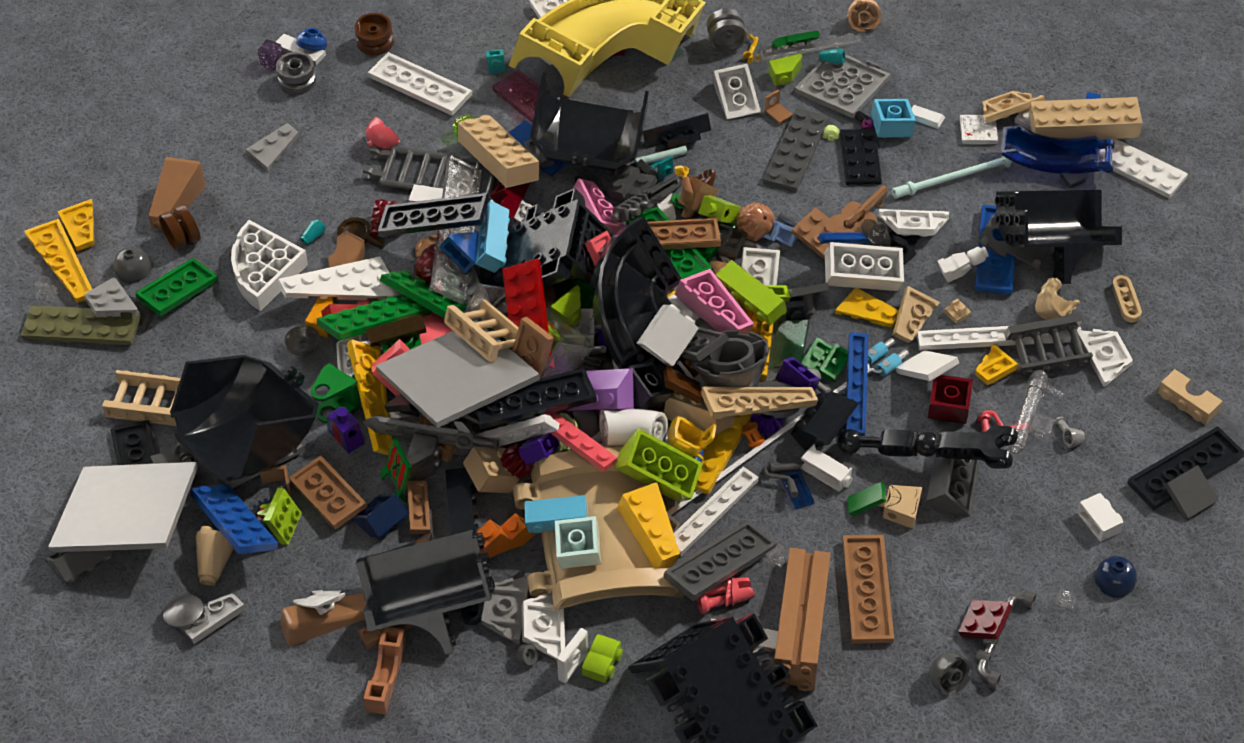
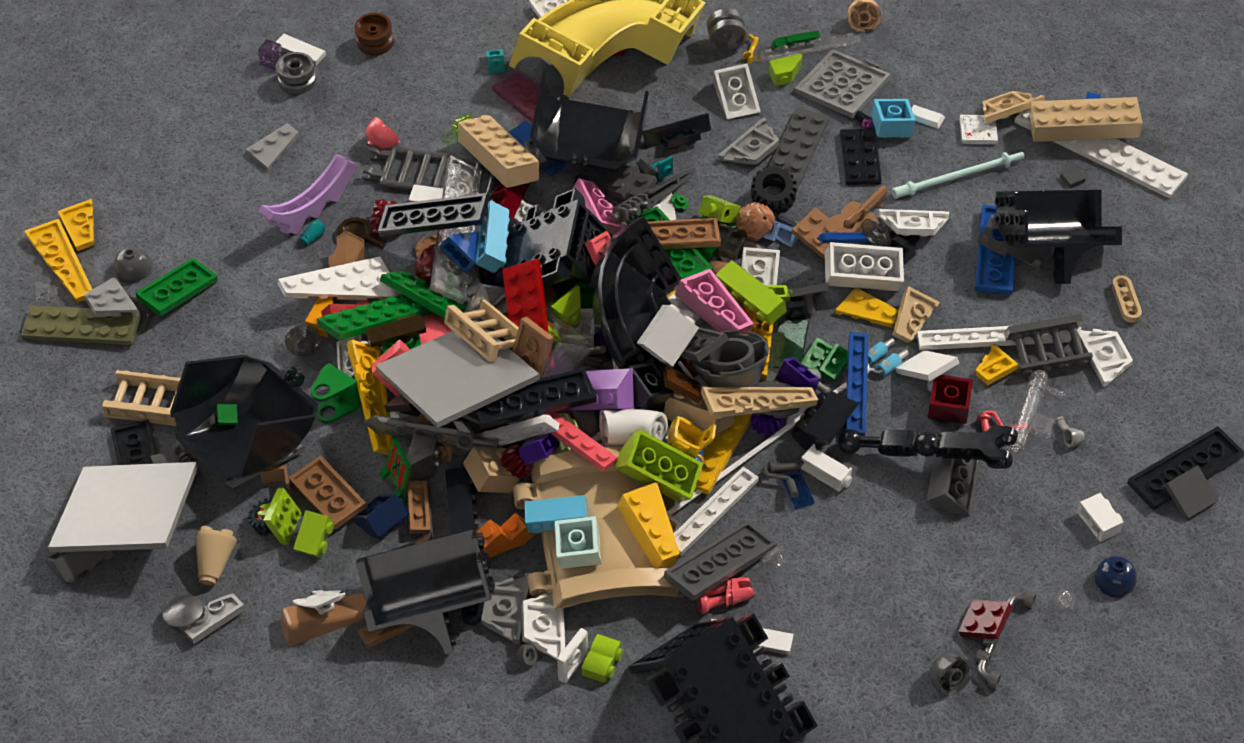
medium nougat slope [149,157,206,230] -> none
reddish brown wheel [159,205,201,251] -> none
blue plate [191,484,278,554] -> none
white brick [231,220,308,311] -> none
blue piece [296,28,327,51] -> none
dark purple torso [327,407,365,454] -> none
nougat arch [363,627,406,715] -> none
white plate [368,52,472,116] -> none
light aqua piece [635,146,687,167] -> none
medium nougat torso [675,165,719,219] -> none
orange bush [741,422,765,448] -> none
medium nougat bracket [764,89,793,125] -> none
medium nougat brick [774,548,831,692] -> none
teal cone [819,48,846,65] -> none
yellowish green piece [822,125,840,141] -> none
medium nougat plate [842,535,894,644] -> none
green tile [847,482,886,516] -> none
tan torso [878,485,922,528] -> none
white piece [938,247,989,282] -> none
tan tile [944,299,971,324] -> none
clear blue windscreen [1001,125,1115,174] -> none
tan hair [1035,278,1080,320] -> none
tan arch [1158,369,1223,425] -> none
none -> green tile [216,404,238,425]
none -> lavender arch [258,154,358,235]
none -> lime piece [293,510,334,558]
none -> light grey wing [718,117,780,165]
none -> black tyre [751,165,797,214]

